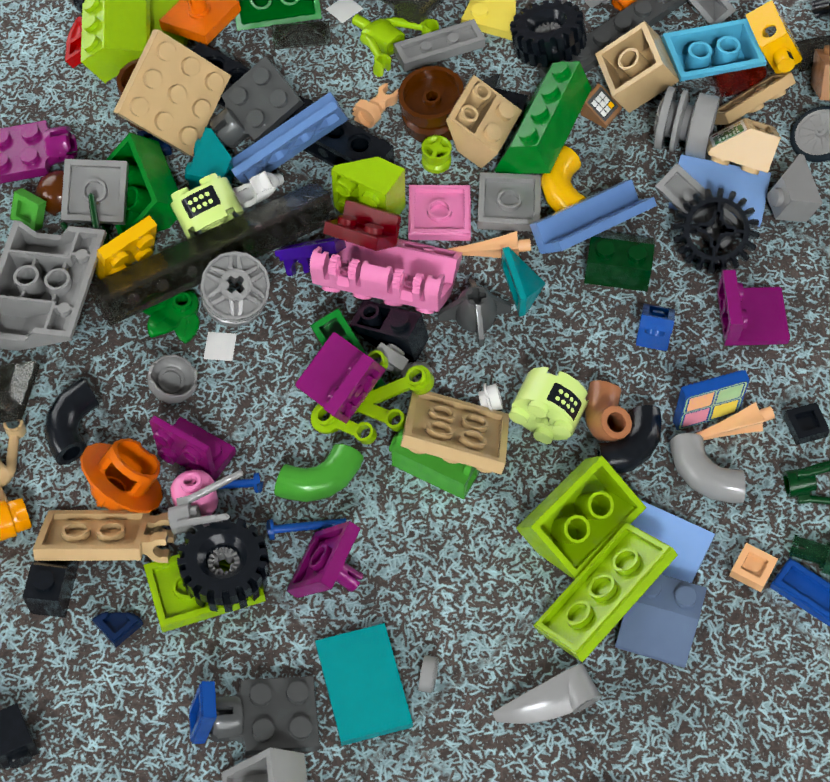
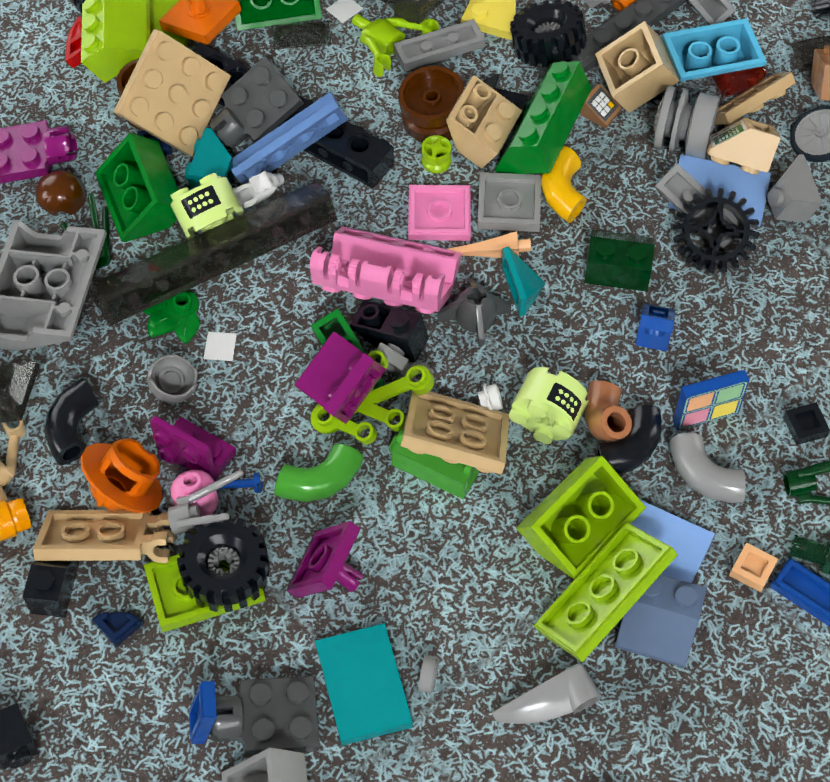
bright green plate [10,188,47,231] -> none
light grey plate [61,159,129,225] -> none
yellow plate [95,215,157,283] -> none
light grey wheel [200,251,270,327] -> none
blue piece [266,518,346,540] -> none
dark purple plate [275,237,346,276] -> none
dark red bracket [323,200,401,251] -> none
lime slope [331,156,406,215] -> none
light nougat piece [352,83,399,128] -> none
medium blue fence [530,179,657,254] -> none
light nougat piece [696,402,775,441] -> none
magenta bracket [717,270,790,346] -> none
yellow torso [745,0,803,74] -> none

